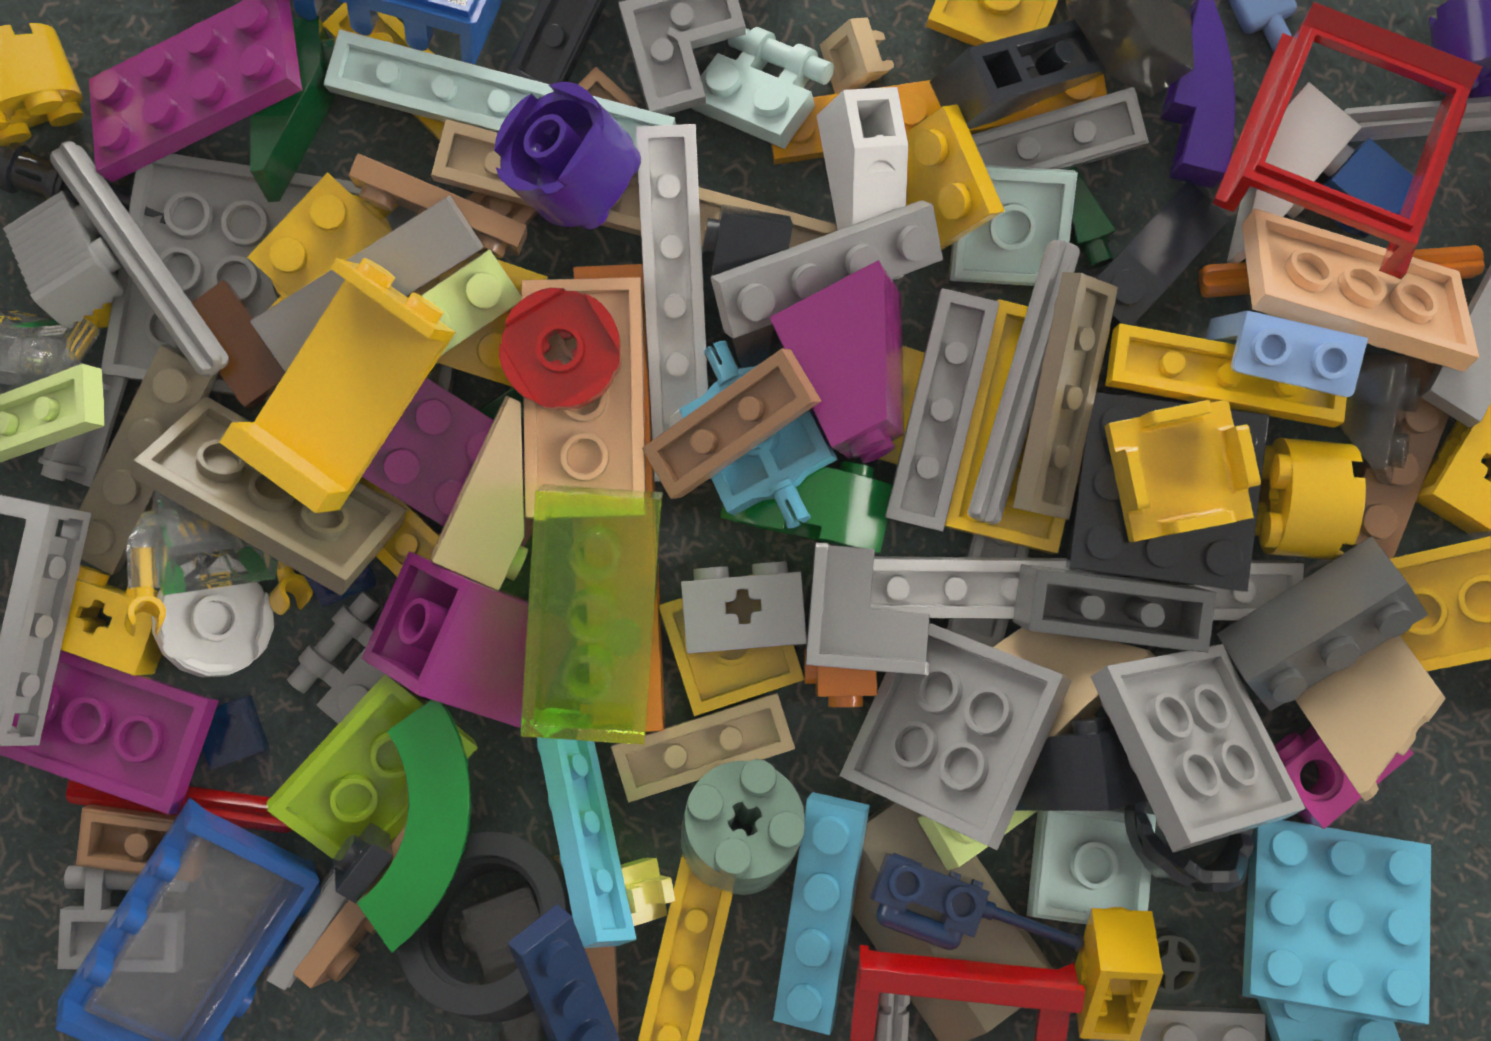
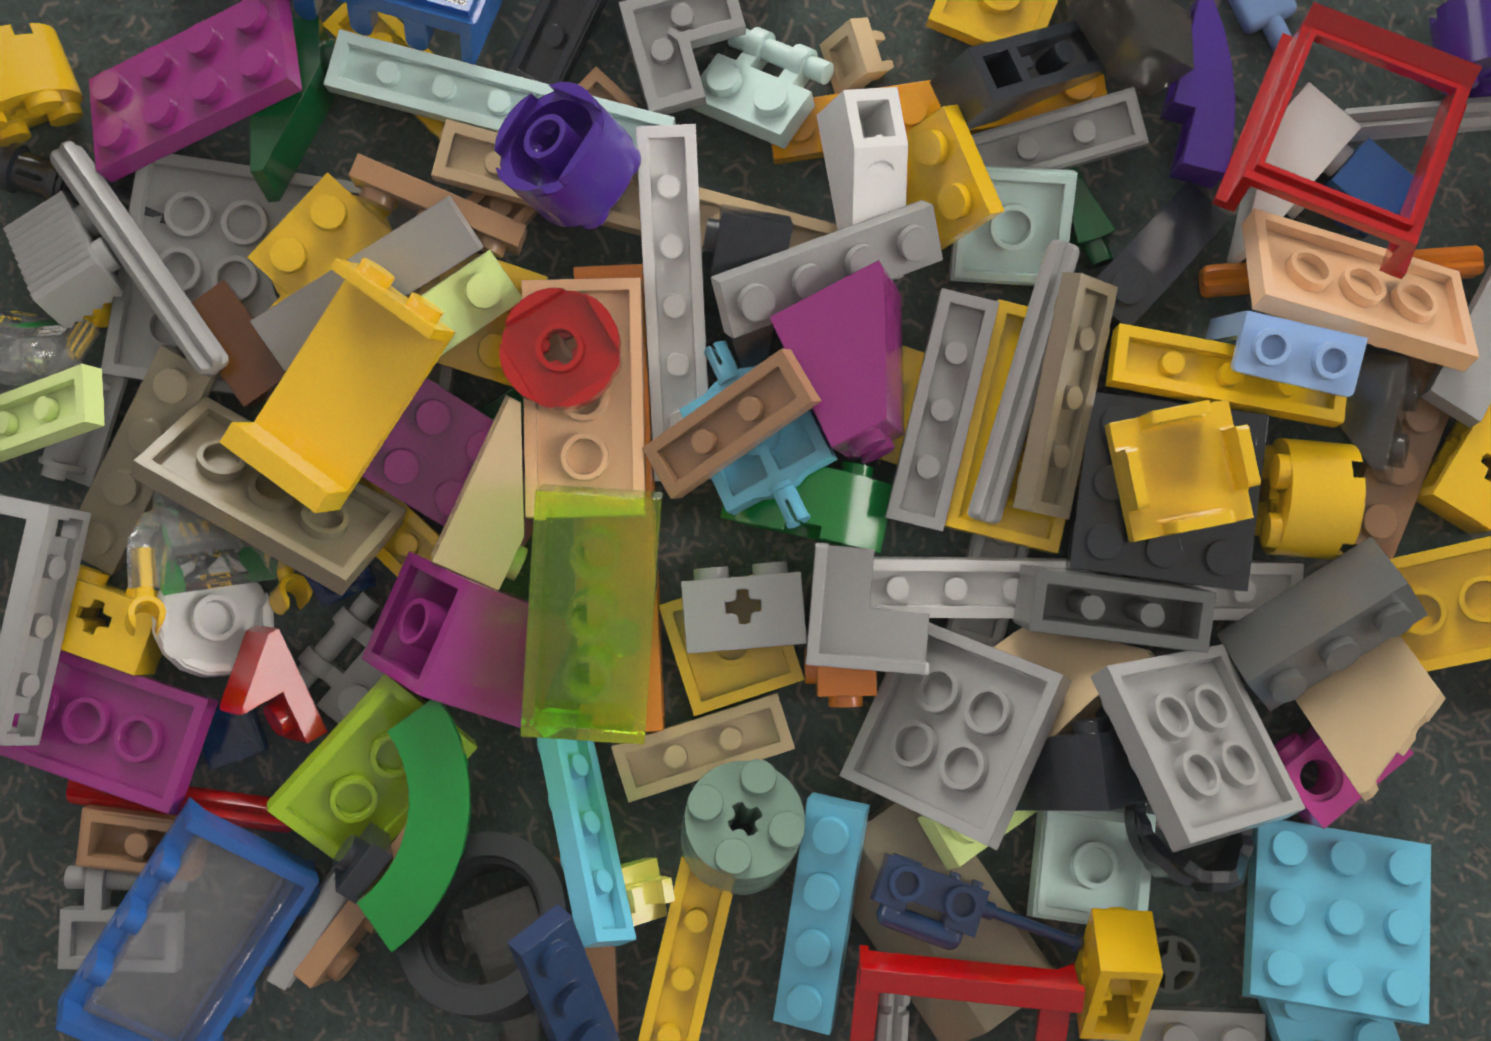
none -> slope [220,625,327,744]

